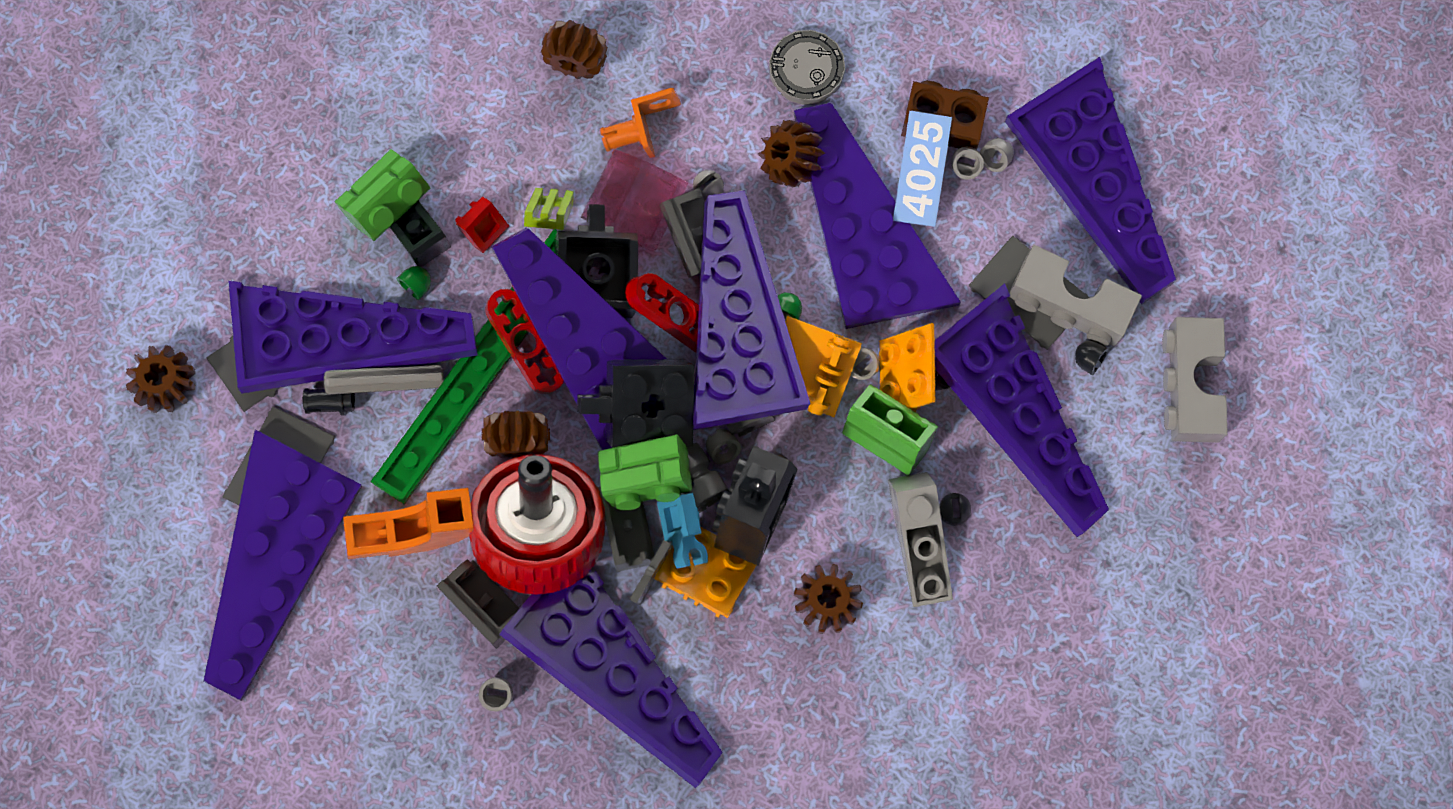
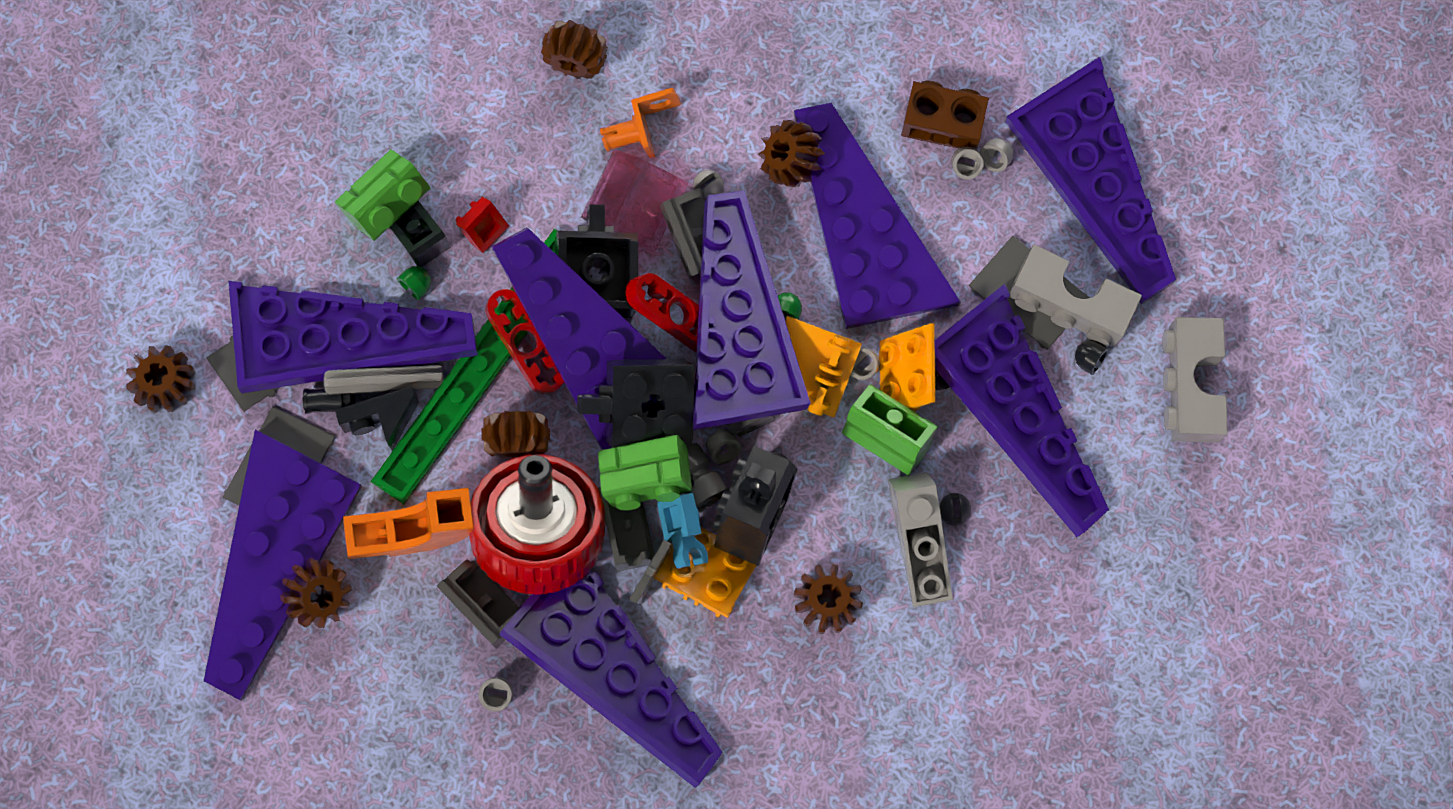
lime tile [524,187,574,230] -> none
tile [769,30,845,105] -> none
light blue sticker [893,111,952,227] -> none
none -> reddish brown gear [280,558,352,628]
none -> black slope [335,386,419,451]

